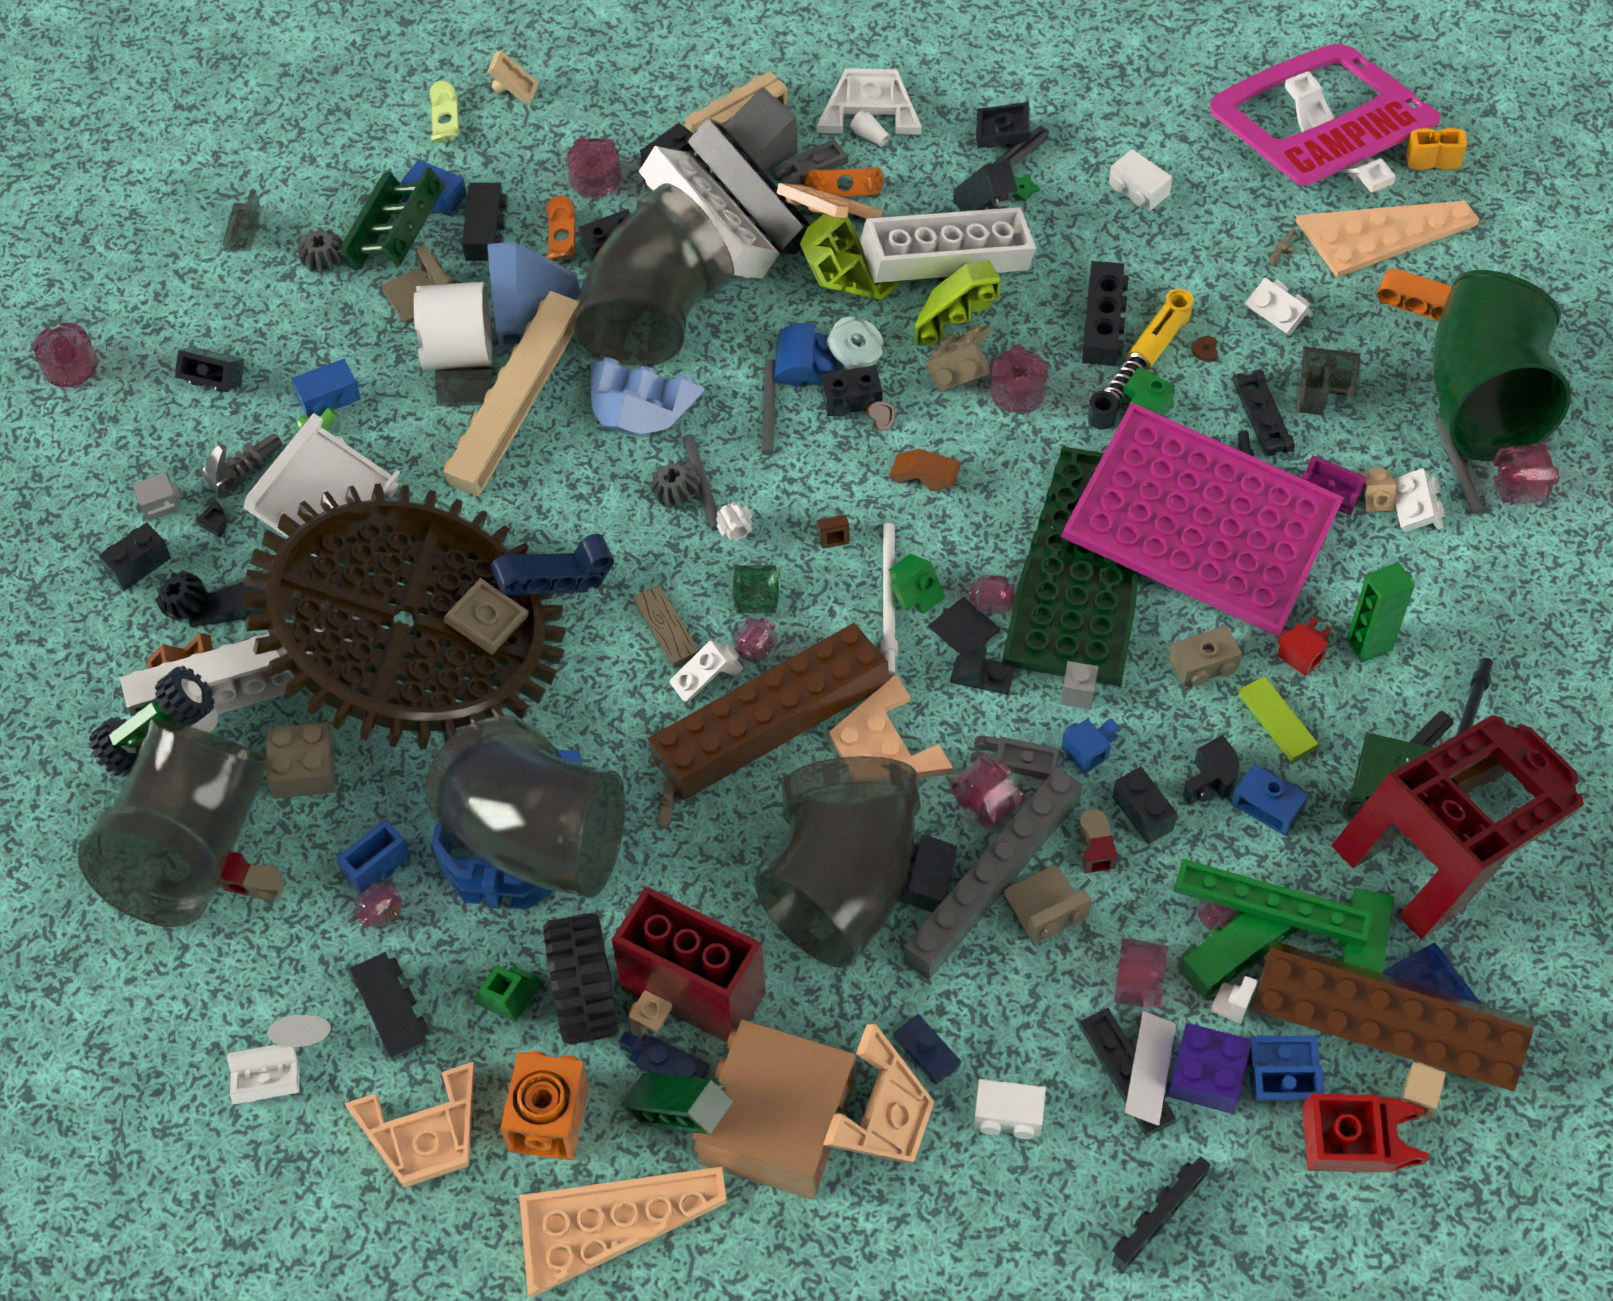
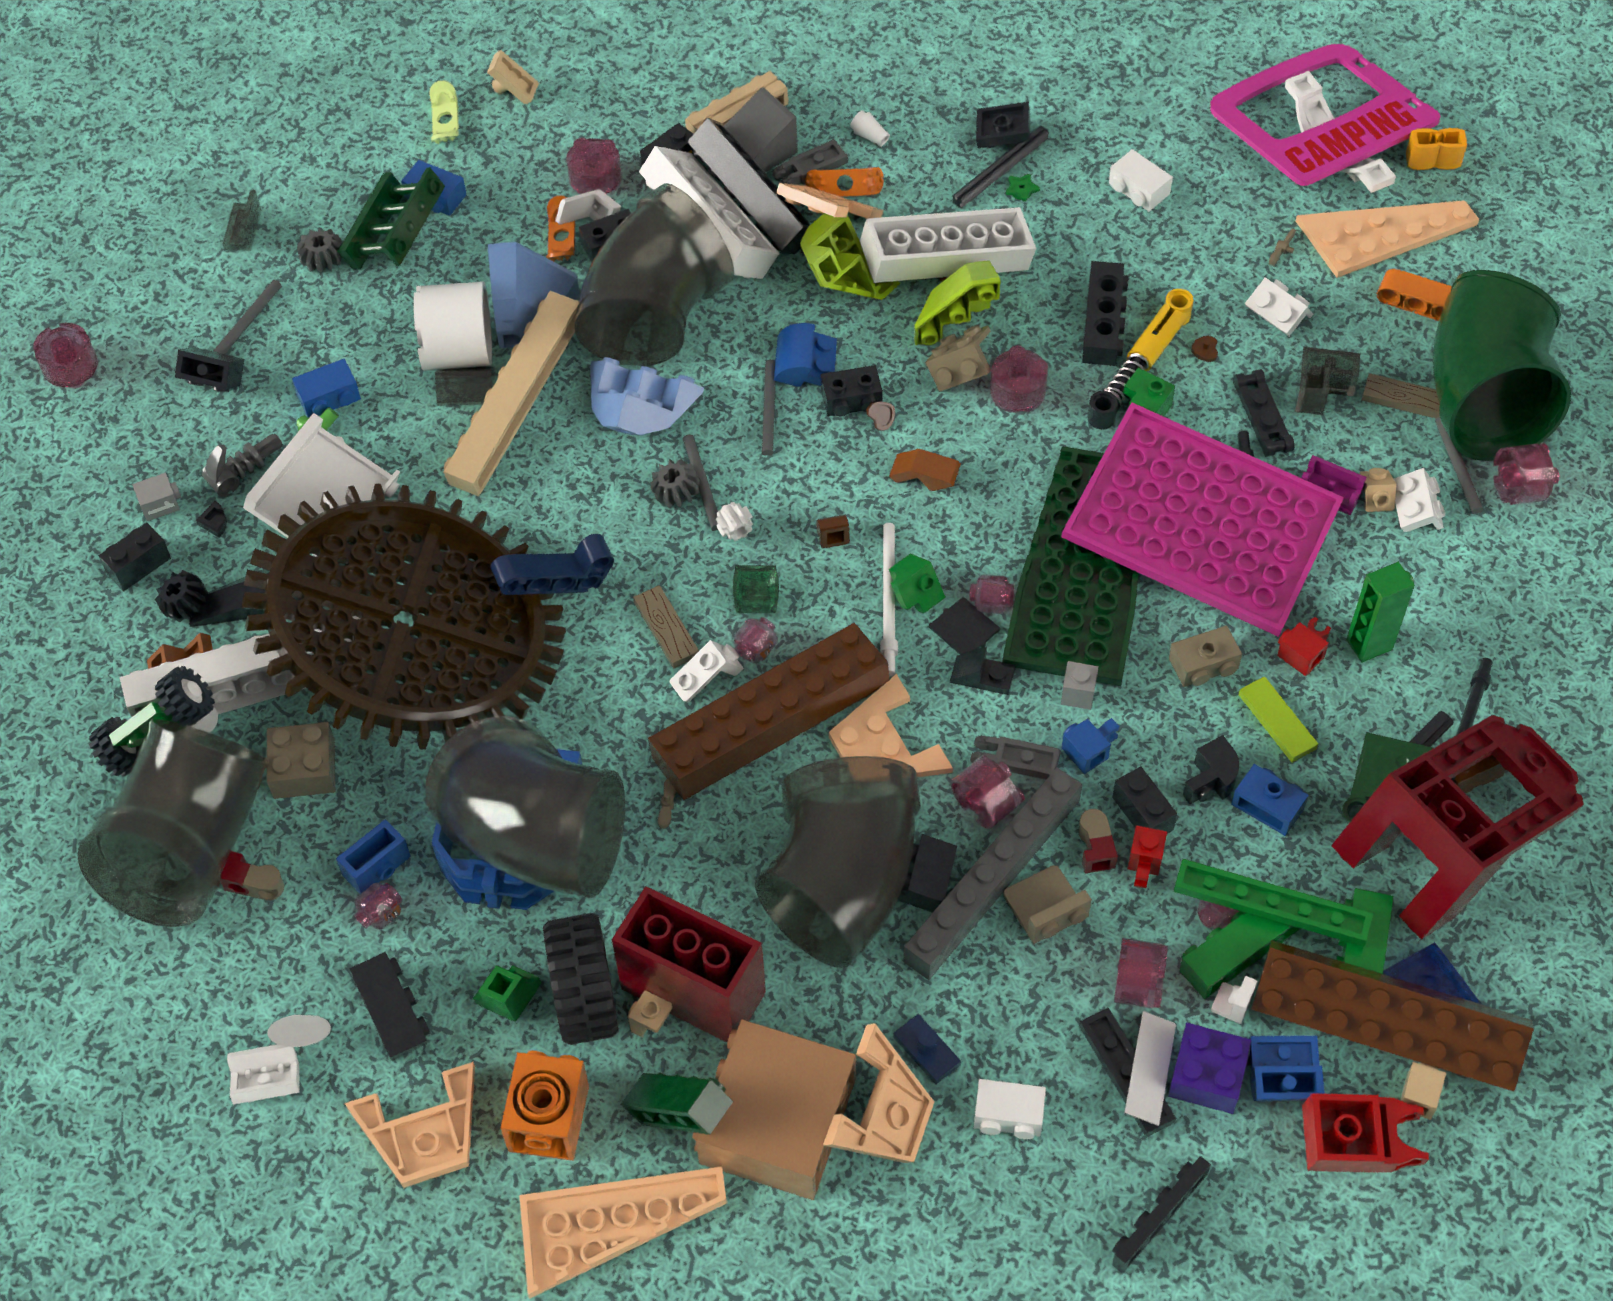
dark tan bracket [382,246,453,323] -> none
dark tan tile [443,578,529,655] -> none
black brick [462,183,508,261] -> none
dark blue hinge [618,1031,710,1079] -> none
white wing [817,69,922,135] -> none
light aqua plate [826,317,883,370] -> none
black brick [953,160,1018,212] -> none
none -> dark grey bar [213,279,282,354]
none -> white bracket [556,189,621,224]
none -> red brick [1127,825,1167,889]
none -> dark tan tile [1362,373,1440,418]

